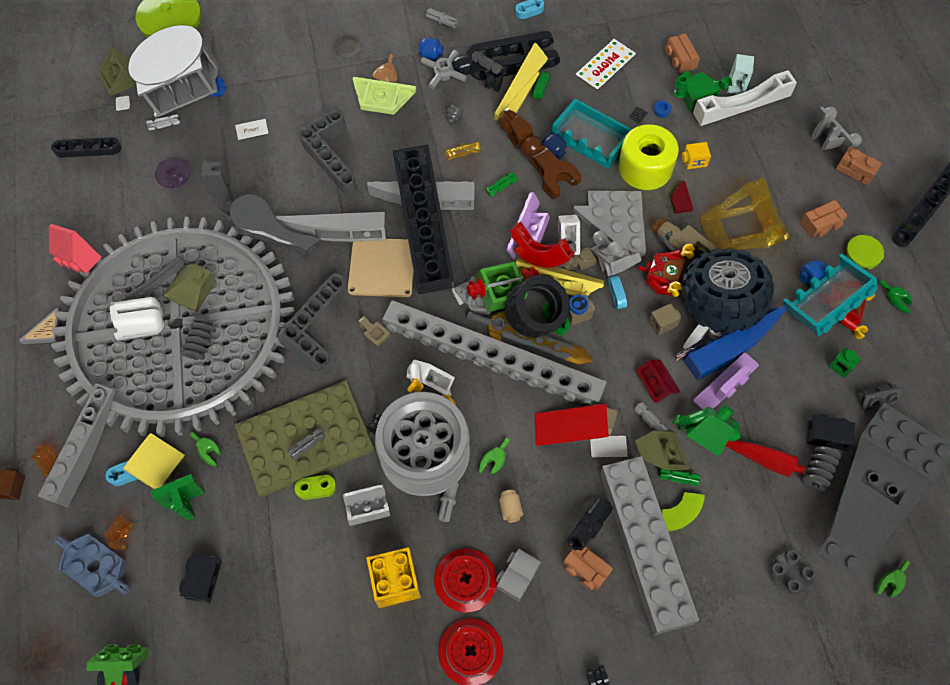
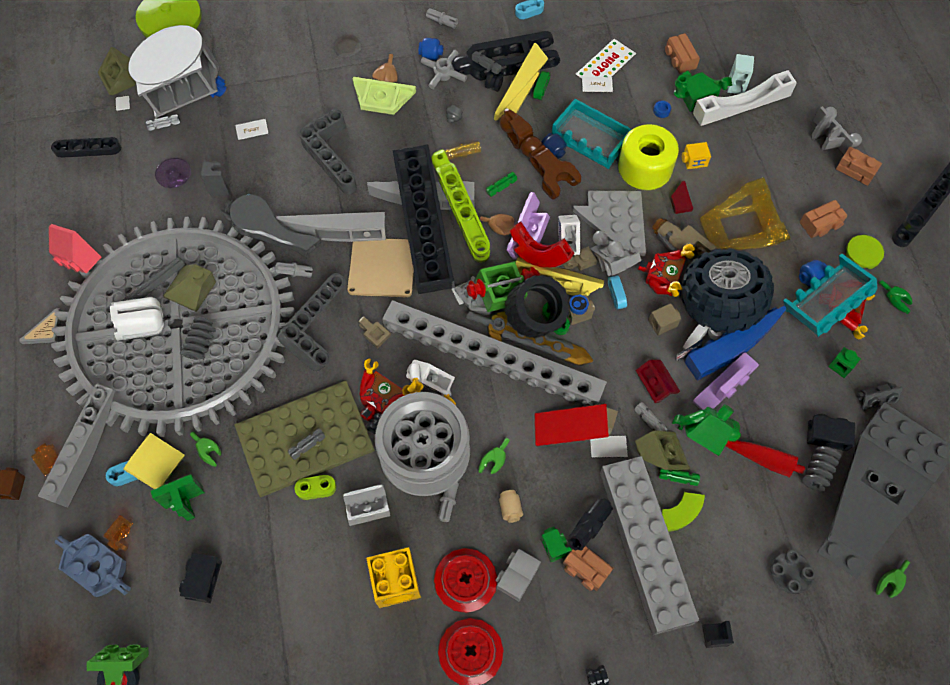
black sticker [628,107,648,123] -> none
none -> light grey axle [274,262,313,278]
none -> torso [359,359,415,421]
none -> lime piece [431,149,490,263]
none -> medium nougat piece [480,214,515,235]
none -> green brick [541,527,572,562]
none -> white sticker [582,77,613,92]
none -> black panel [702,621,734,648]

